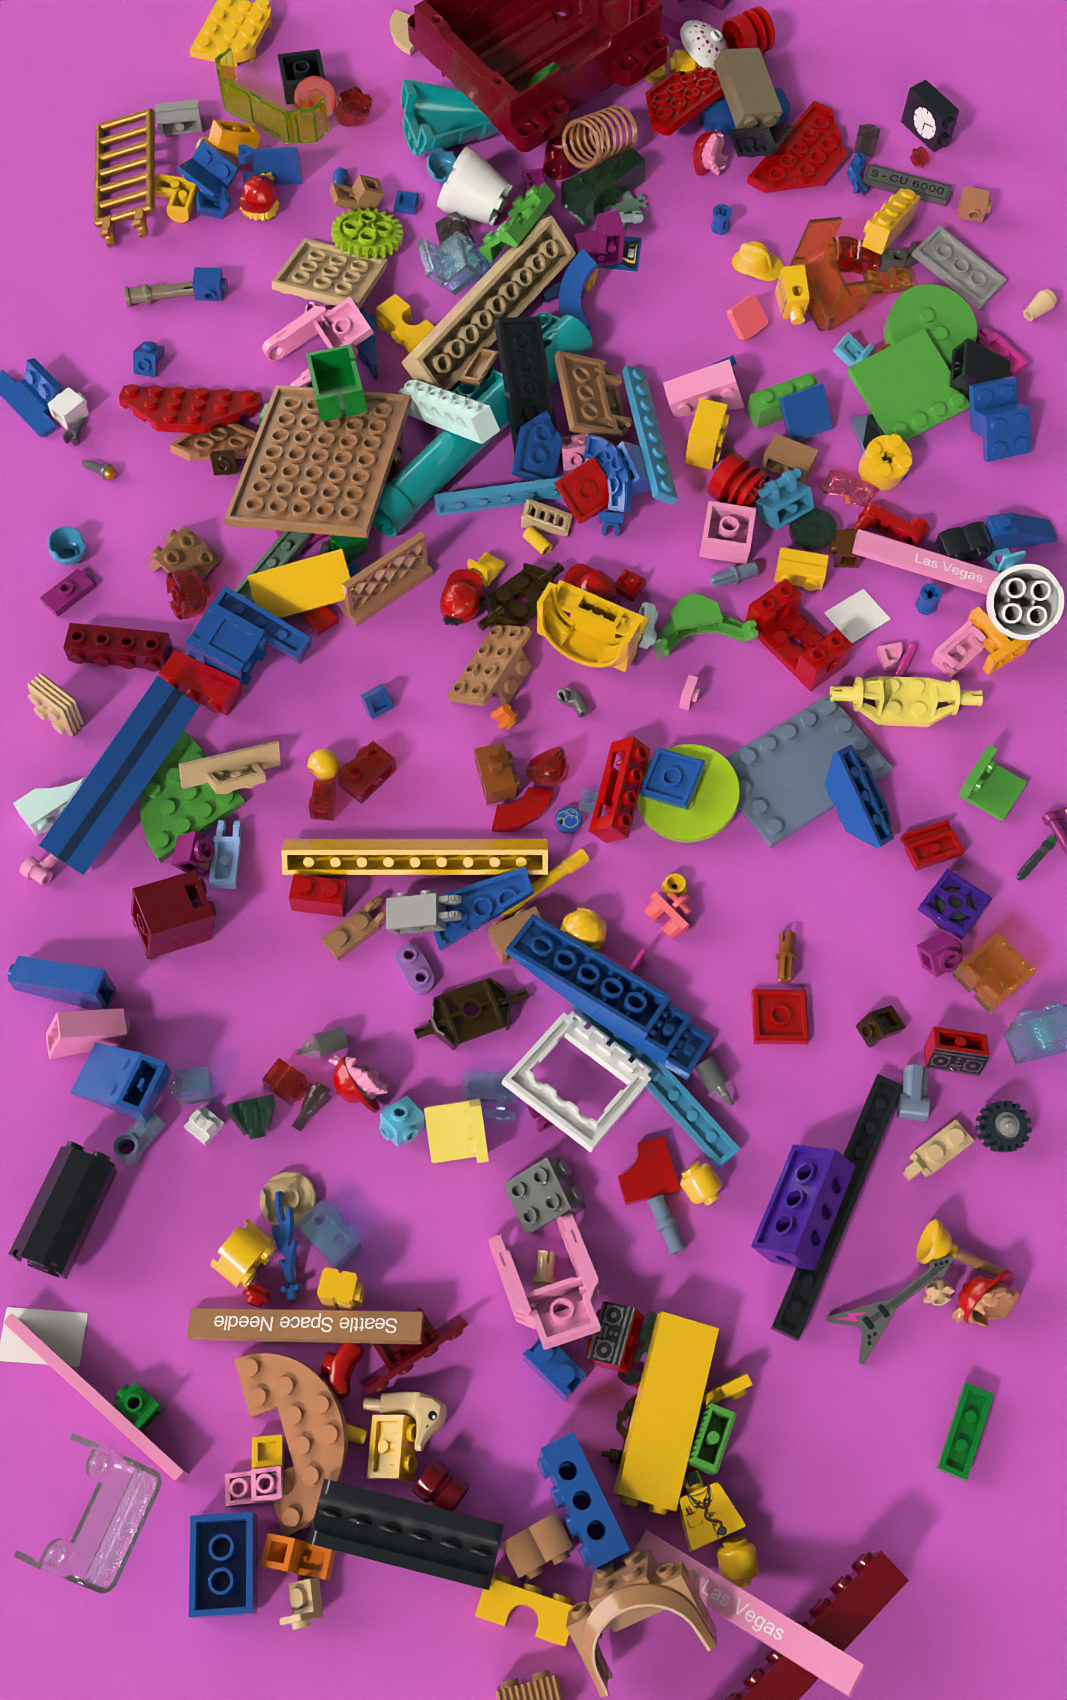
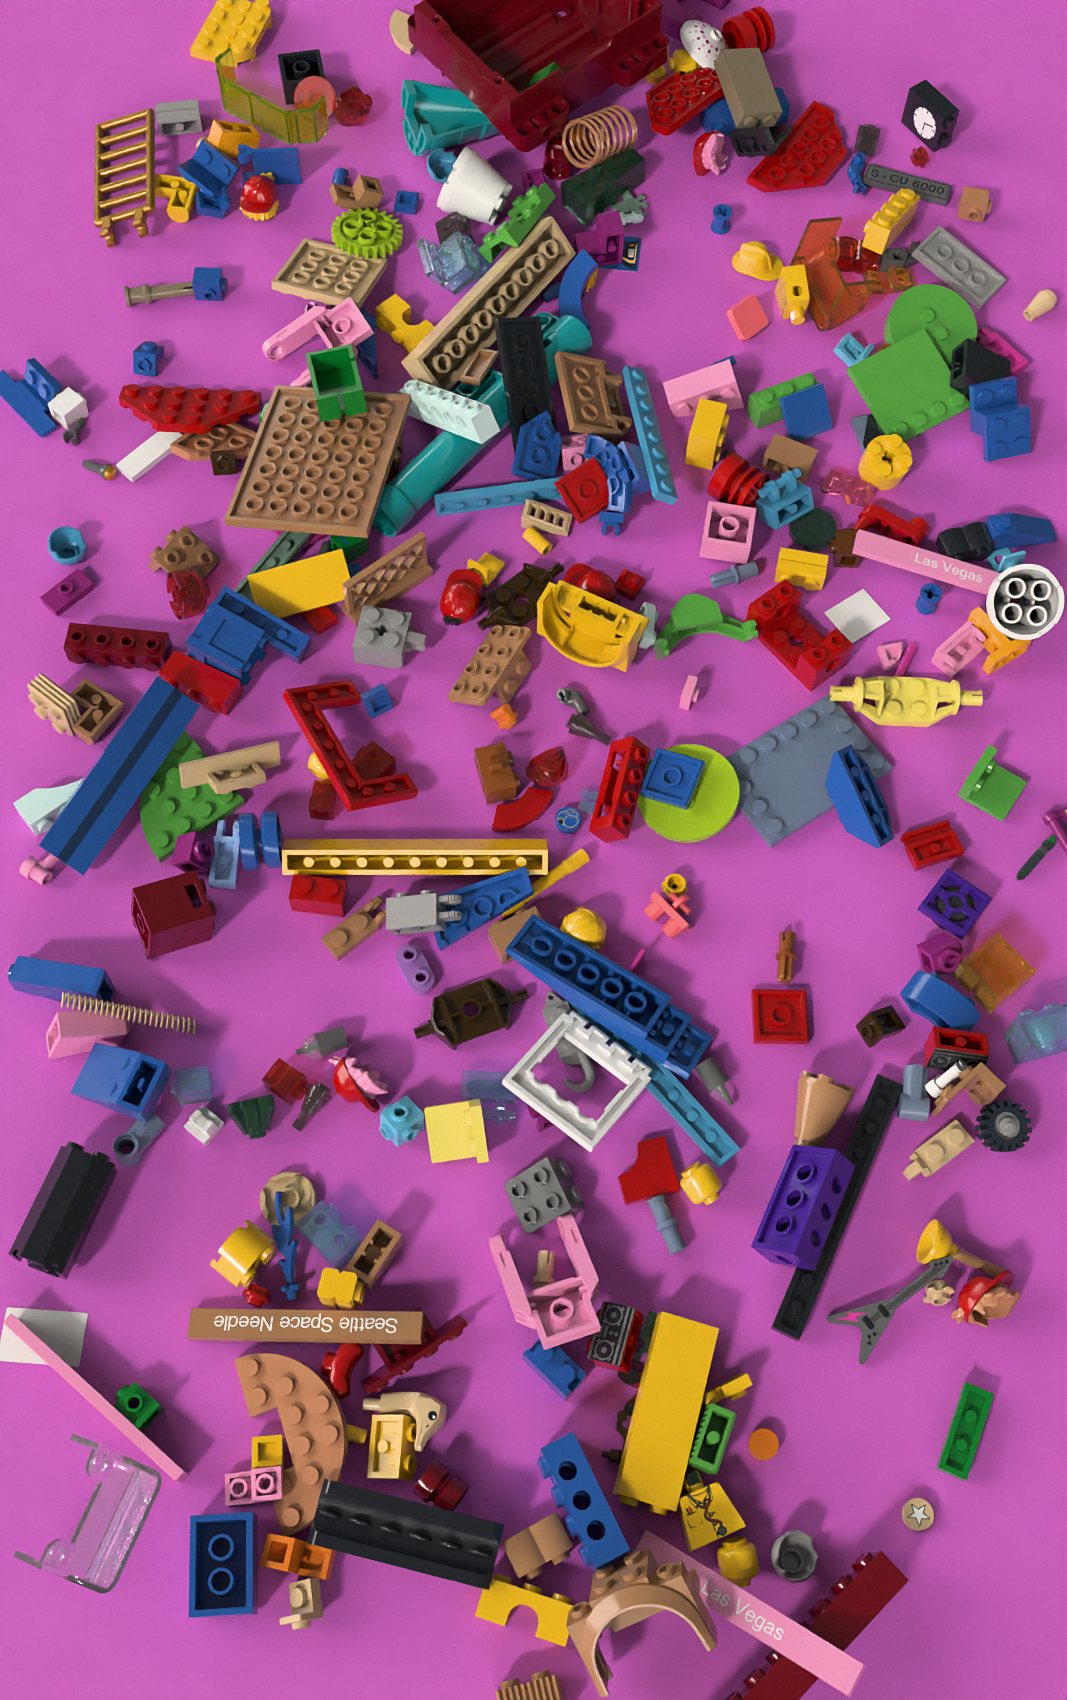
none -> tan piece [61,992,196,1035]
none -> medium nougat brick [70,678,125,745]
none -> white tile [116,432,182,483]
none -> blue wheel [239,810,284,871]
none -> red plate [282,679,419,812]
none -> medium nougat brick [345,1219,404,1291]
none -> light grey hinge [352,605,427,669]
none -> light grey plate [542,991,596,1092]
none -> clear smoke cone [566,711,612,746]
none -> orange tile [748,1428,779,1461]
none -> light grey hair [771,1530,819,1583]
none -> medium nougat cone [794,1070,855,1147]
none -> blue brick [900,970,981,1032]
none -> tan tile [901,1498,934,1531]
none -> white piece [925,1060,968,1098]
none -> medium nougat bracket [932,1062,1006,1117]

